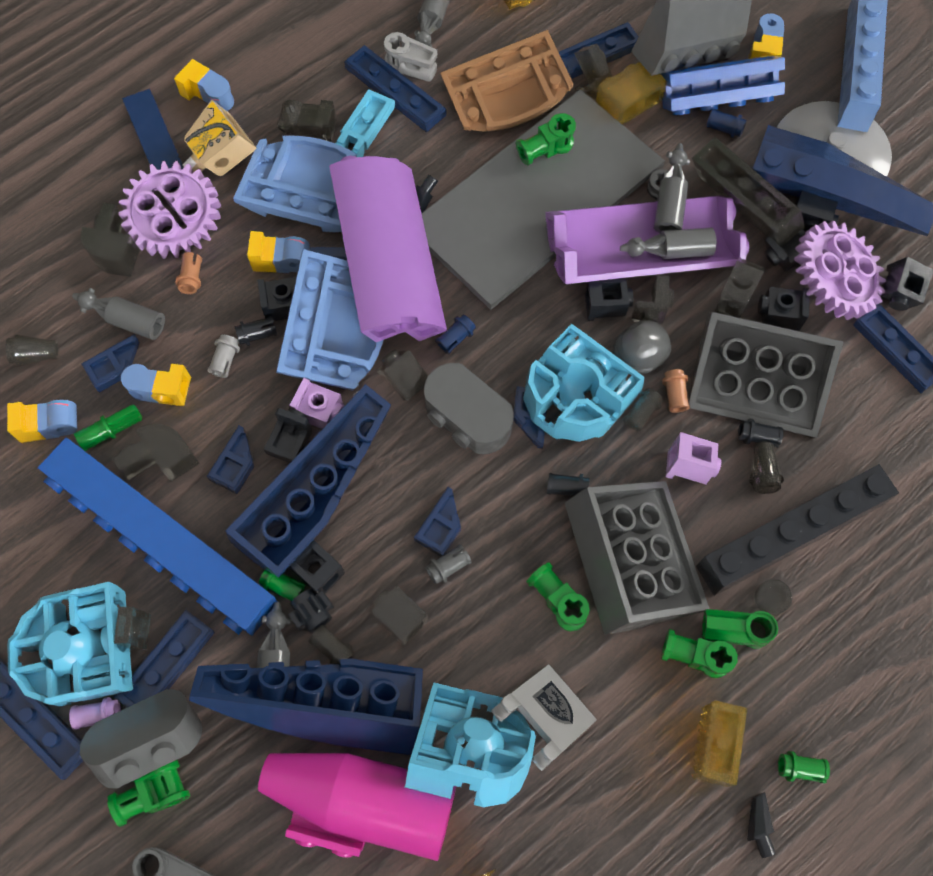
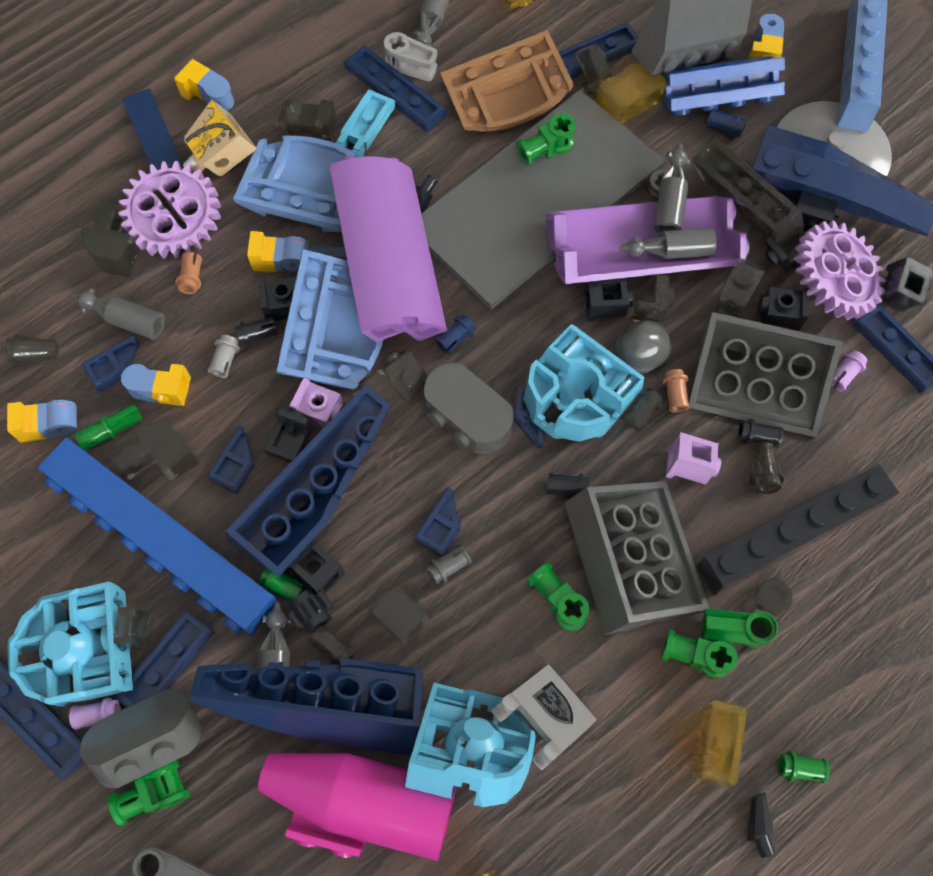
none -> lavender pin [831,350,867,392]

